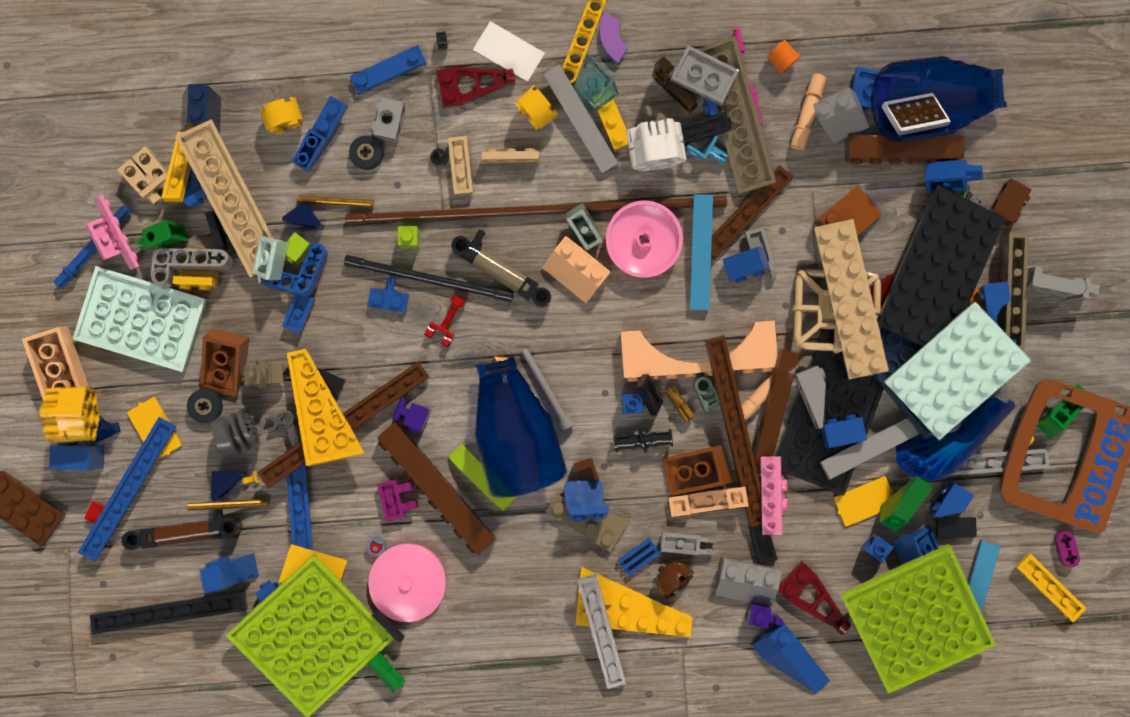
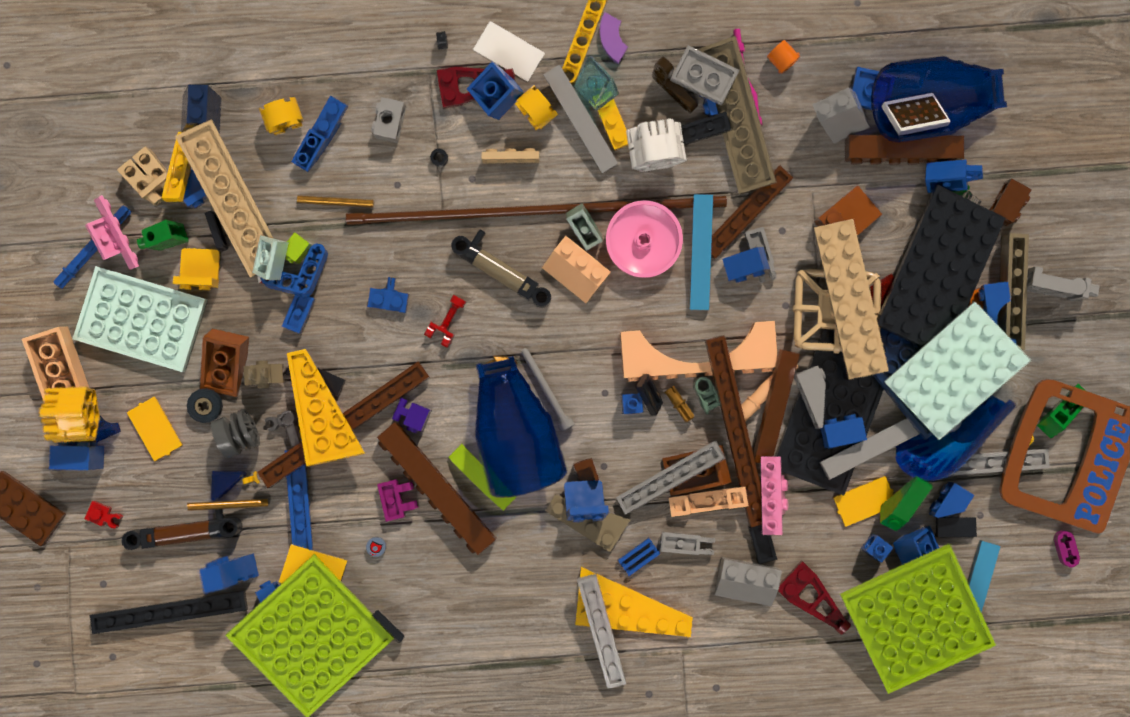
blue tile [77,417,177,561] -> none
light grey beam [151,248,233,289] -> none
clear blue slope [282,201,324,230] -> none
black piece [344,255,514,303] -> none
black bush [349,135,384,170] -> none
blue plate [350,45,427,95] -> none
green axle [367,652,406,693] -> none
bright pink dish [368,543,446,622] -> none
lime brick [398,226,420,249] -> none
tan plate [448,136,474,196] -> none
black piece [614,429,673,453] -> none
reddish brown cylinder [656,561,695,600] -> none
dark azure bracket [684,135,728,165] -> none
dark purple brick [745,602,783,629] -> none
blue wedge [751,622,830,693] -> none
light nougat piece [790,74,827,151] -> none
yellow plate [1015,553,1087,622] -> none
none -> blue slope [467,61,524,120]
none -> light grey plate [616,441,726,514]

